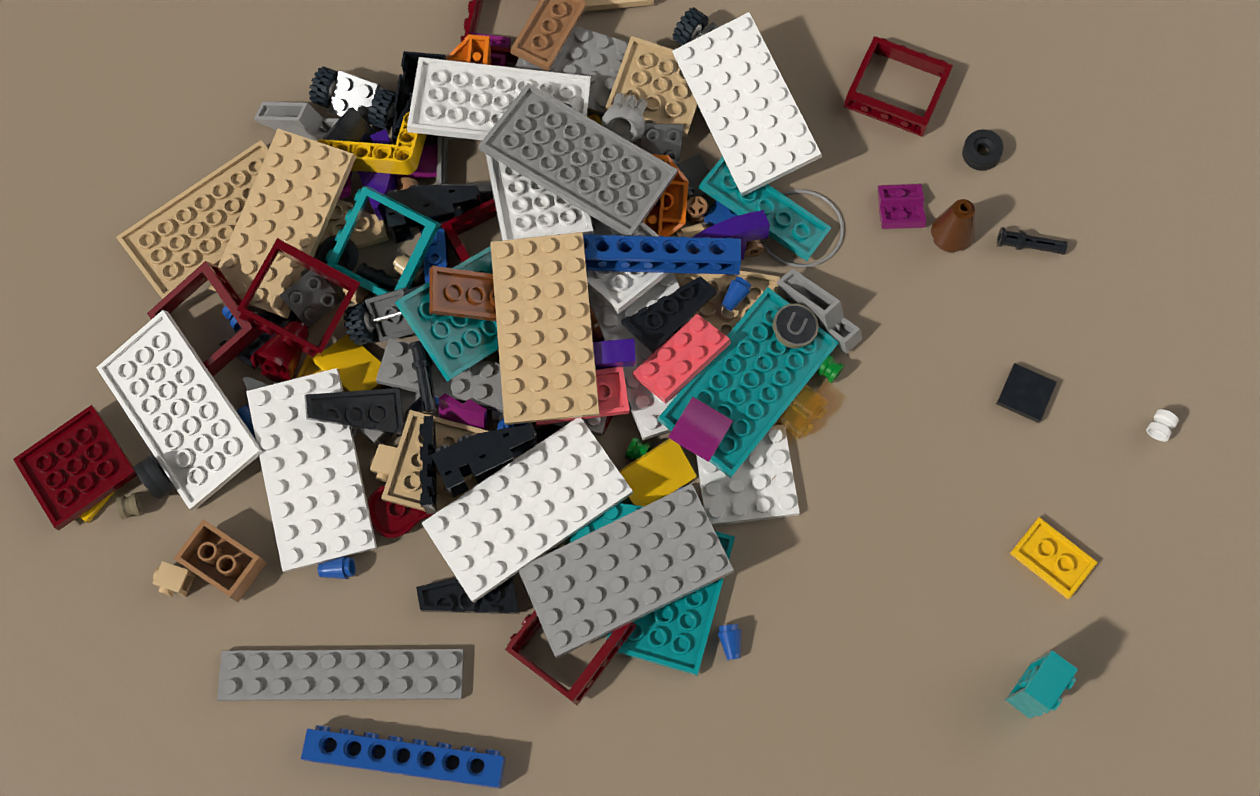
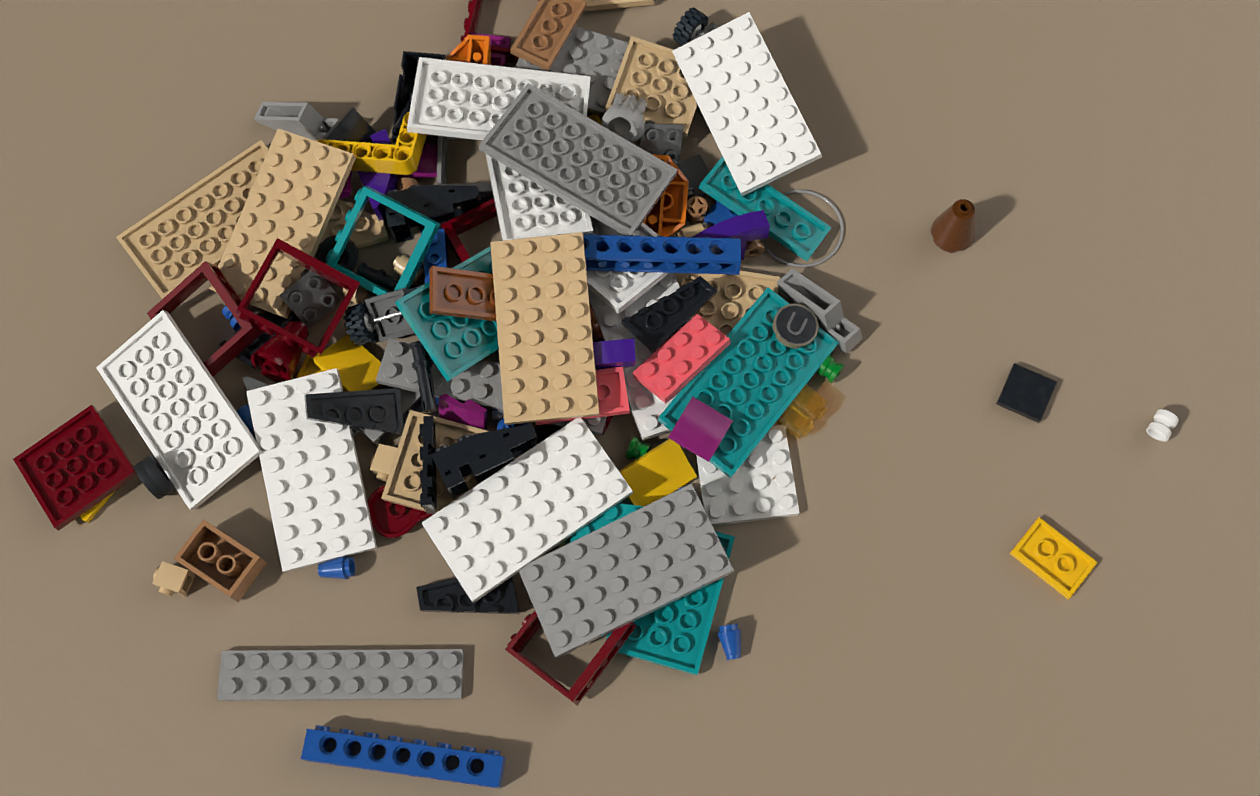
dark tan wheel [116,492,144,519] -> none
plate [309,66,396,130] -> none
blue cone [722,277,751,311] -> none
dark red window [844,36,953,137] -> none
magenta slope [878,184,927,229] -> none
black tyre [962,129,1004,171] -> none
black pin [997,227,1067,255] -> none
teal brick [1005,650,1078,719] -> none

